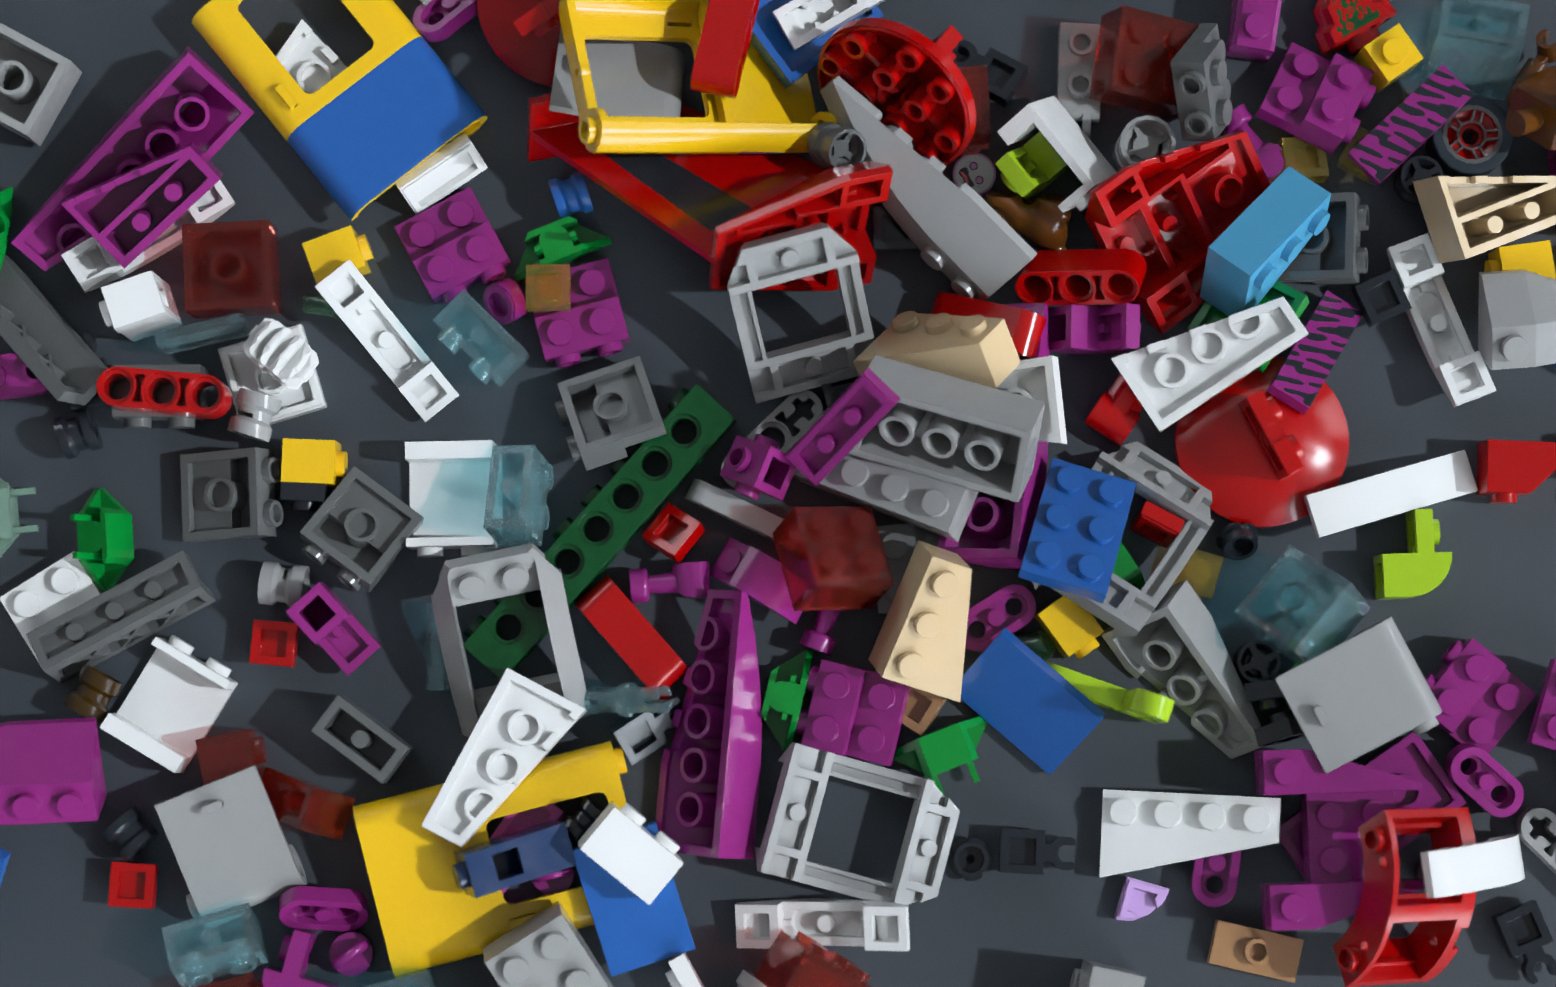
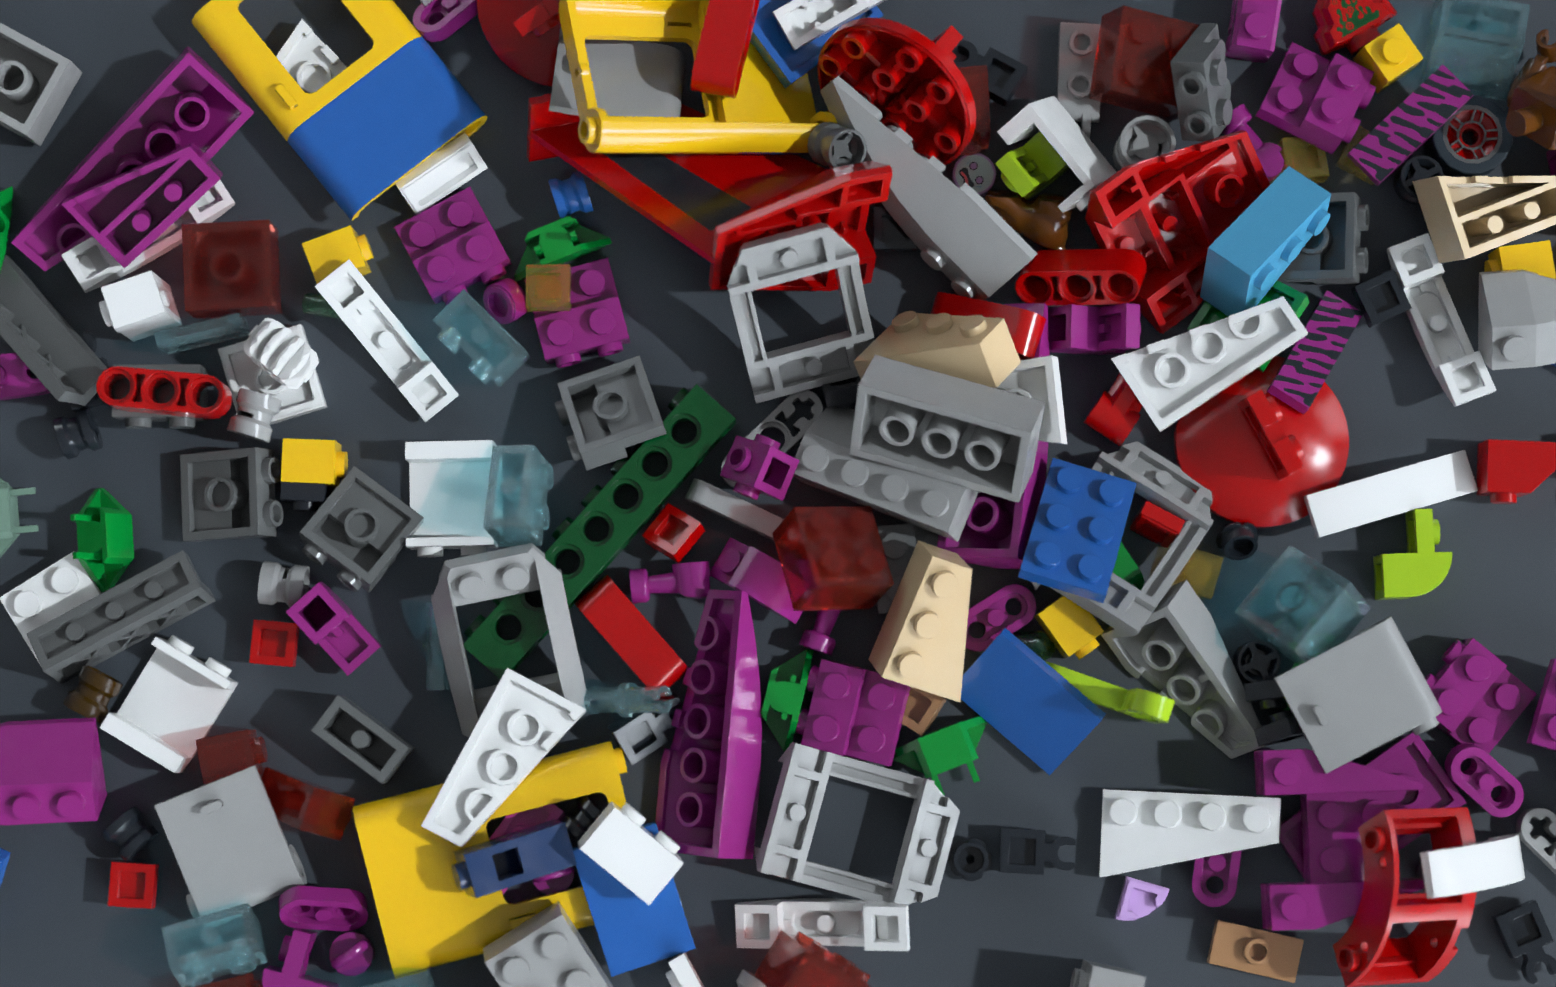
magenta tile [785,368,901,486] -> none

